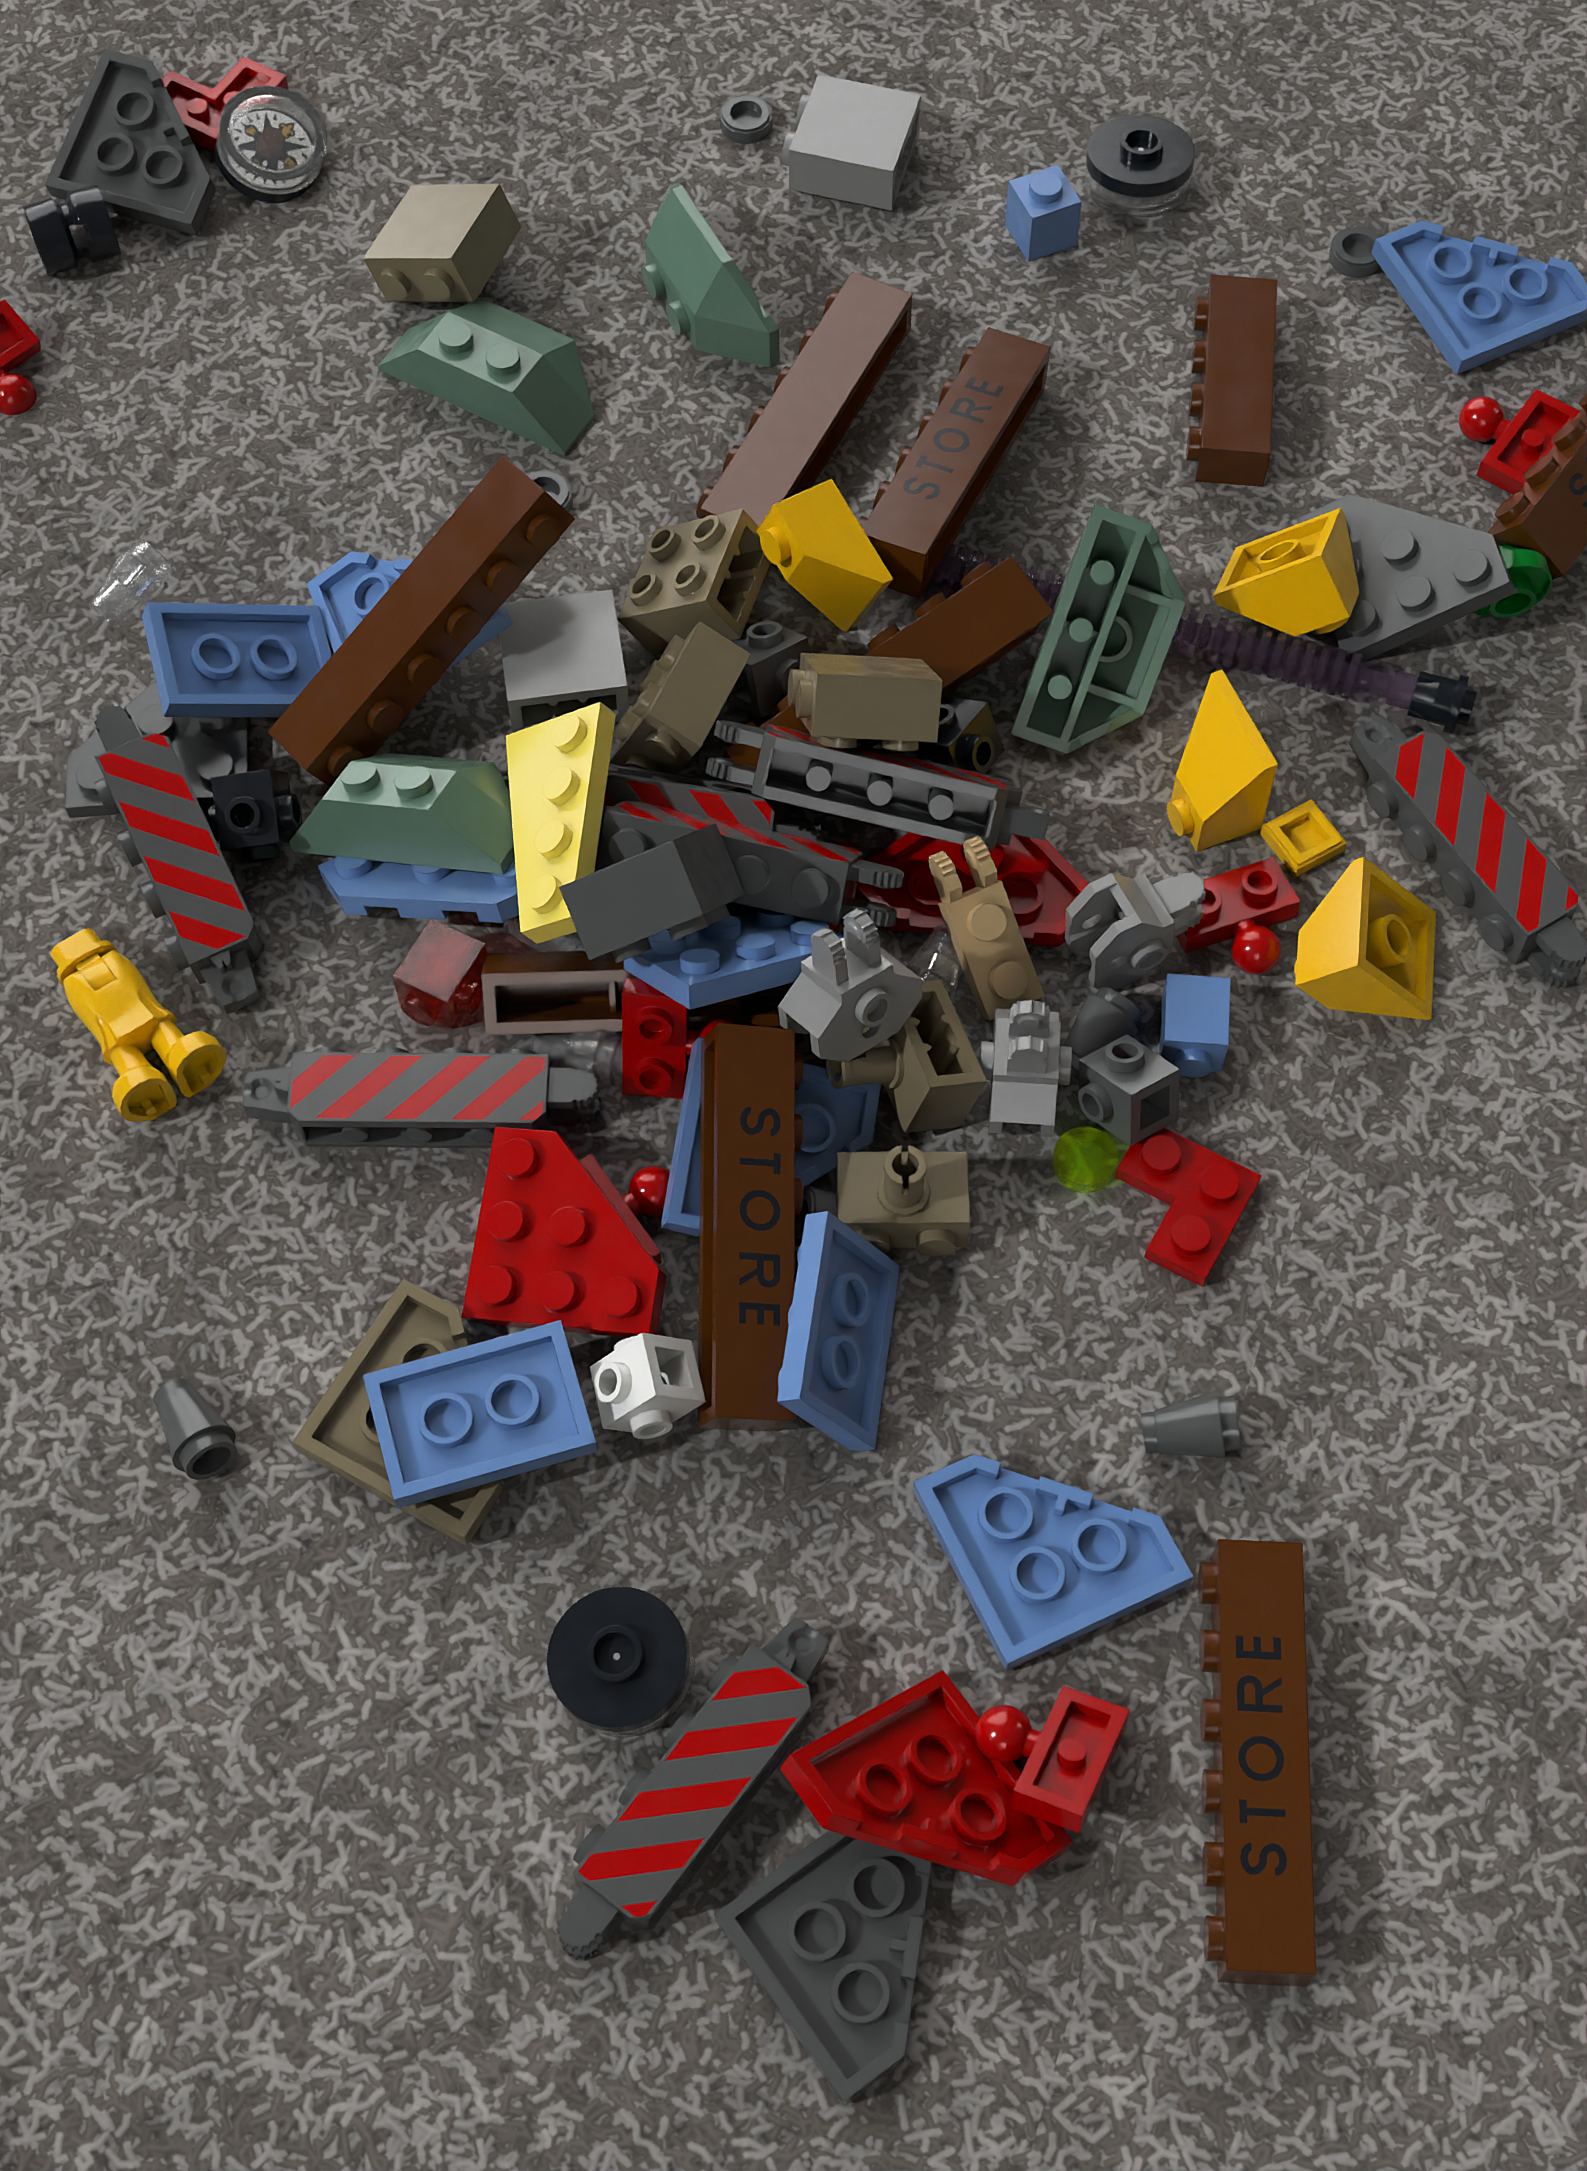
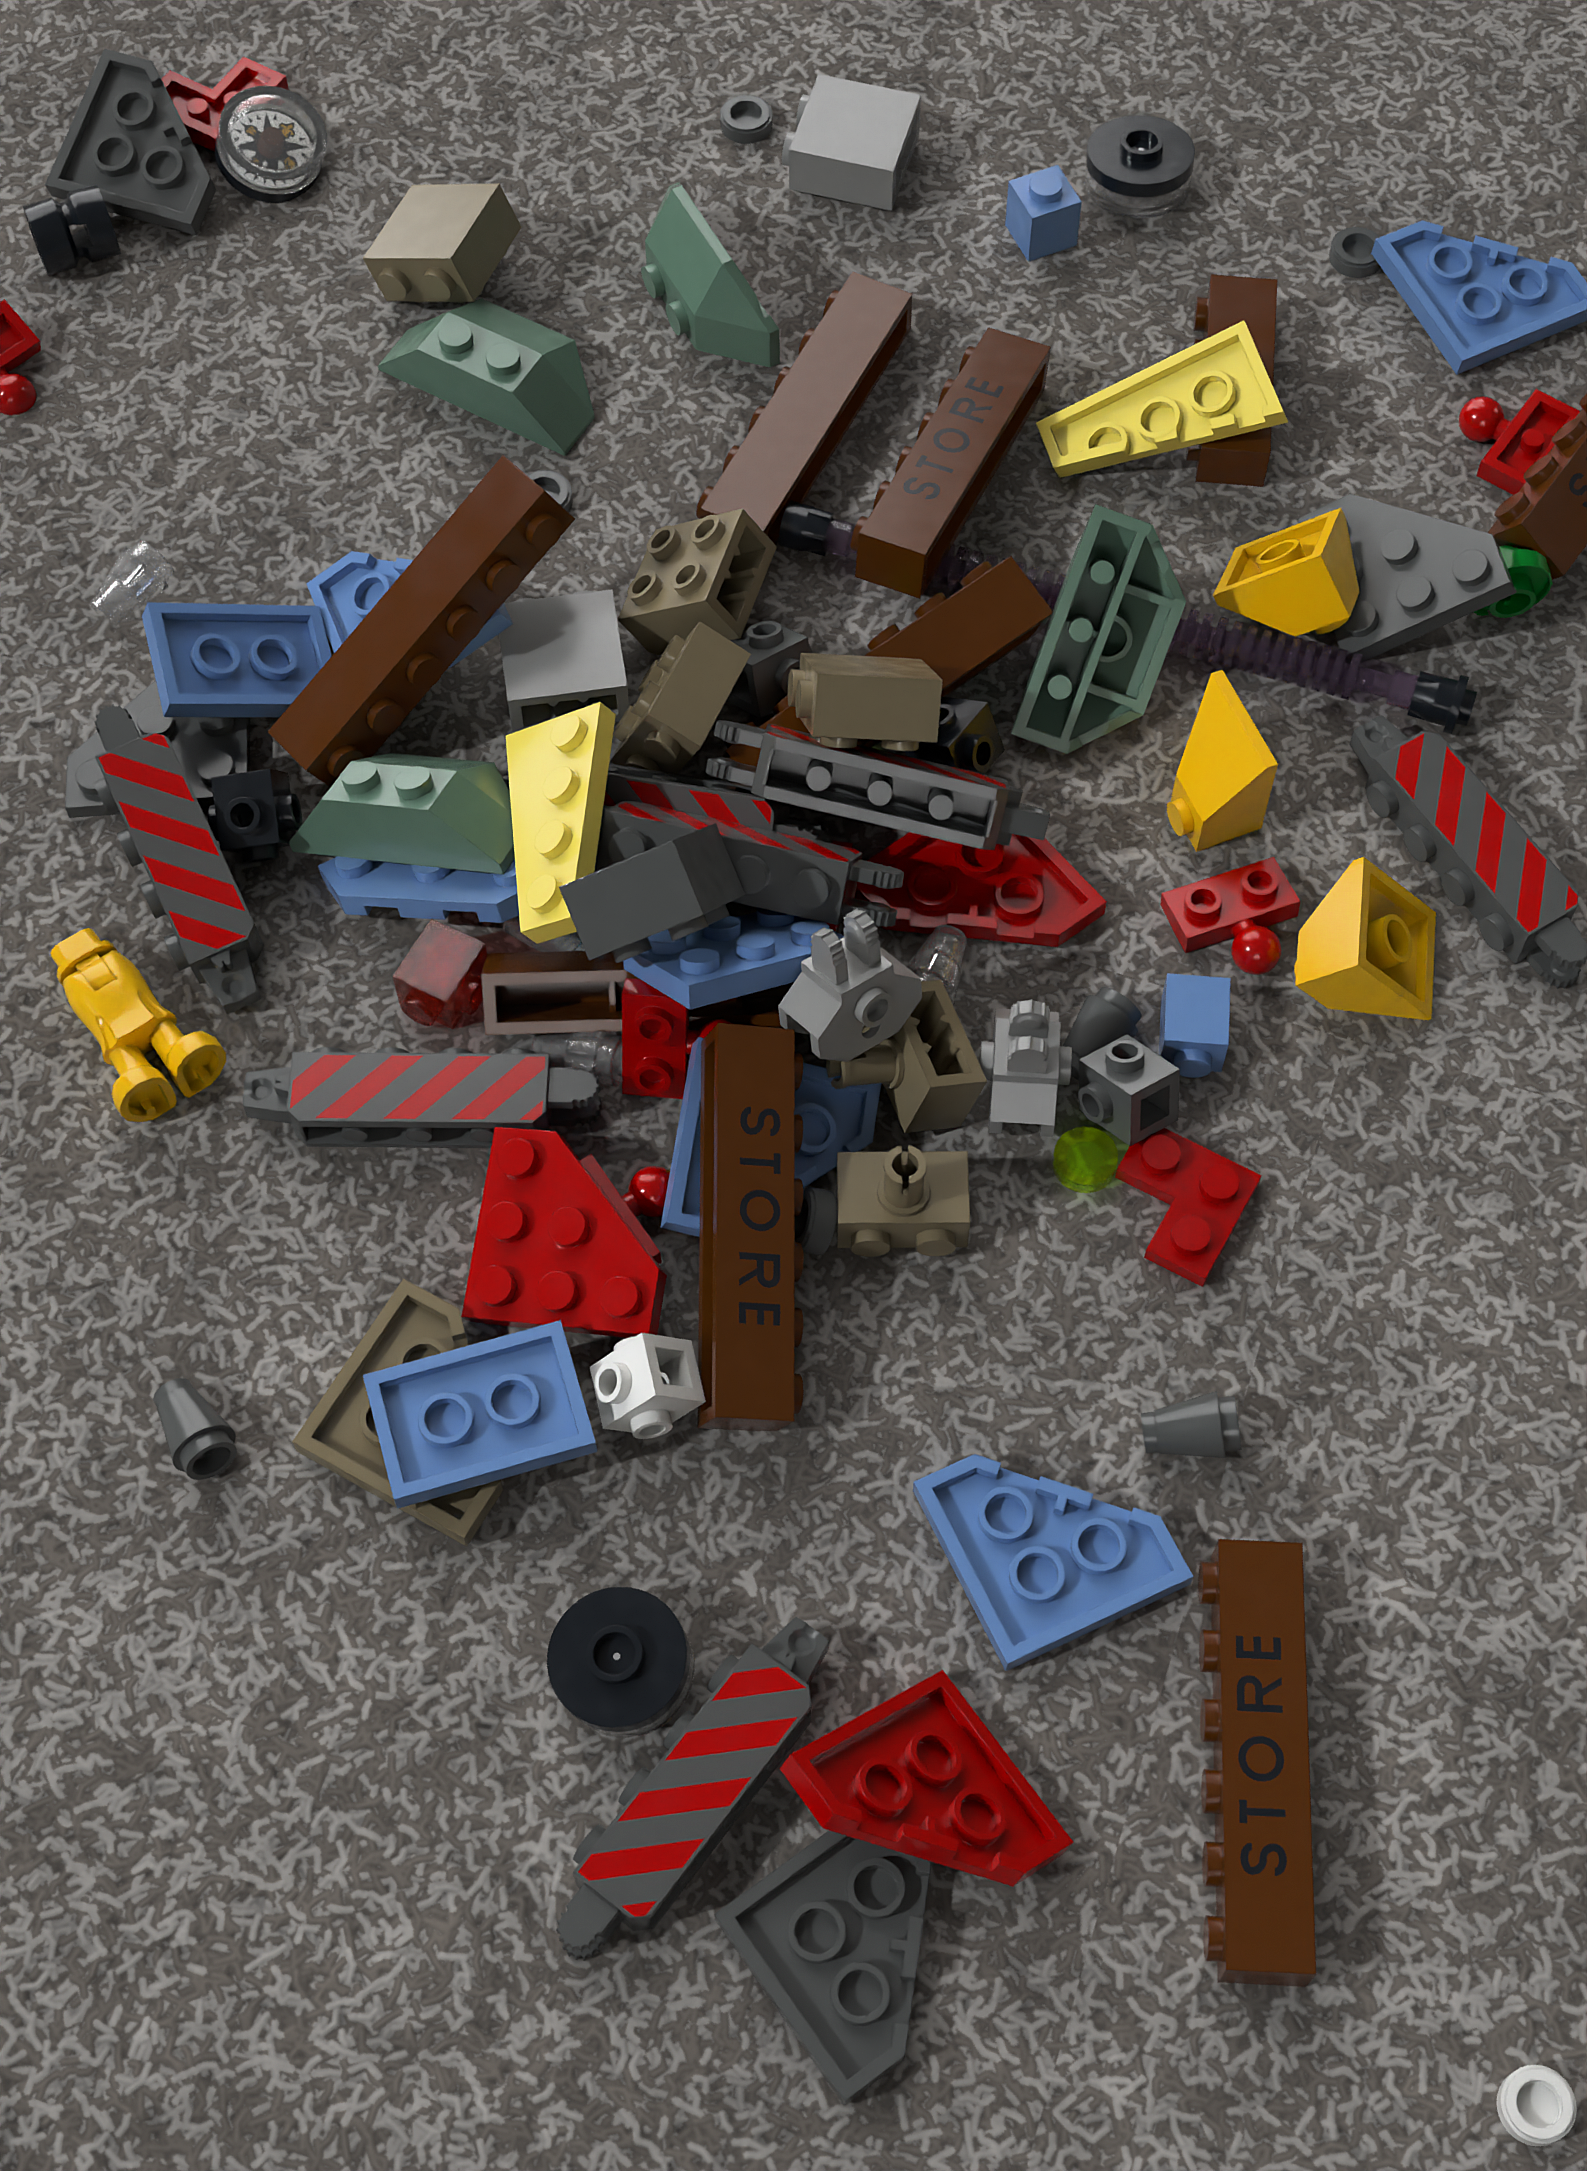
yellow slope [756,478,893,632] -> none
medium blue plate [777,1211,900,1451] -> none
tan hinge [928,836,1045,1021] -> none
red plate [976,1686,1130,1834] -> none
light grey hinge [1065,871,1206,990] -> none
yellow tile [1260,799,1347,878] -> none
none -> light yellow wing [1036,320,1288,477]
none -> white tile [1497,2065,1577,2146]

